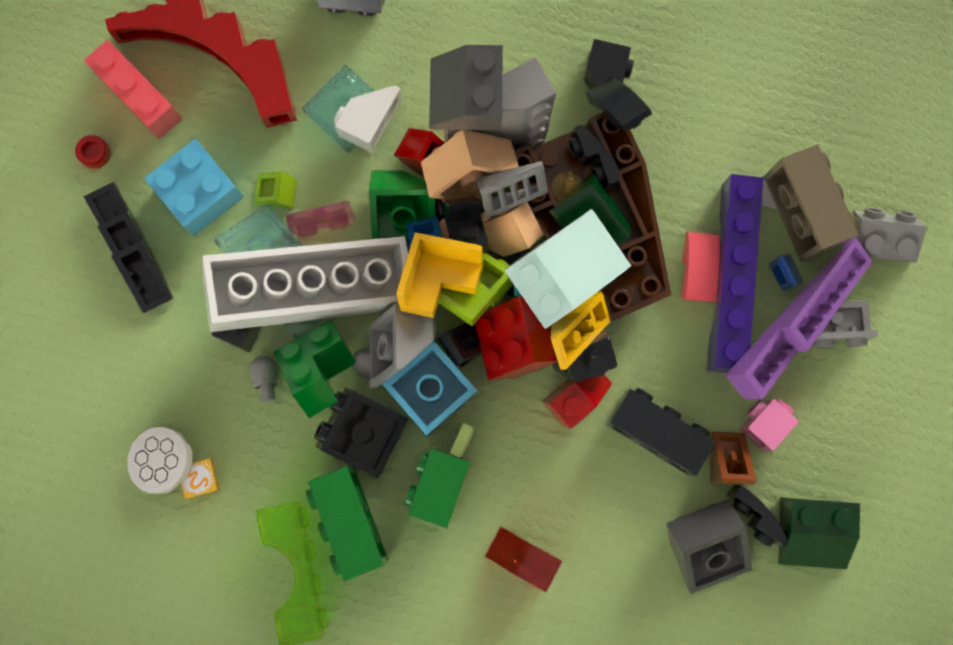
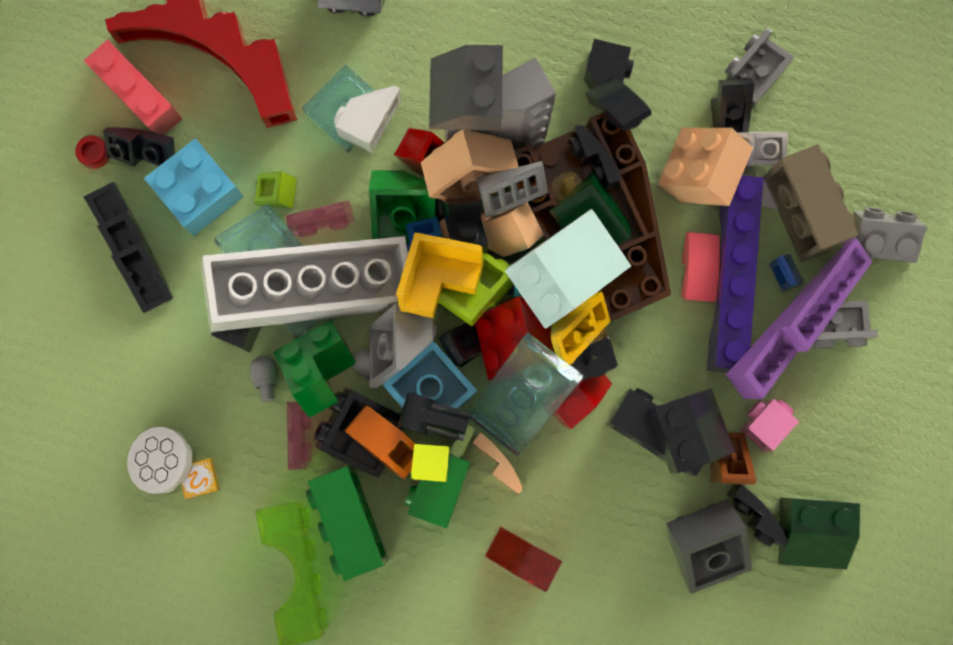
none -> black slope [103,127,175,167]
none -> clear pink plate [287,402,312,470]
none -> orange slope [344,405,416,479]
none -> black piece [398,393,471,441]
none -> neon yellow slope [411,444,449,482]
none -> clear light blue tile [469,333,584,457]
none -> light nougat slope [472,432,523,494]
none -> black slope [647,388,735,474]
none -> light nougat brick [658,128,753,206]
none -> black slope [711,78,755,132]
none -> light grey bracket [725,28,794,108]
none -> white slope [737,132,788,166]

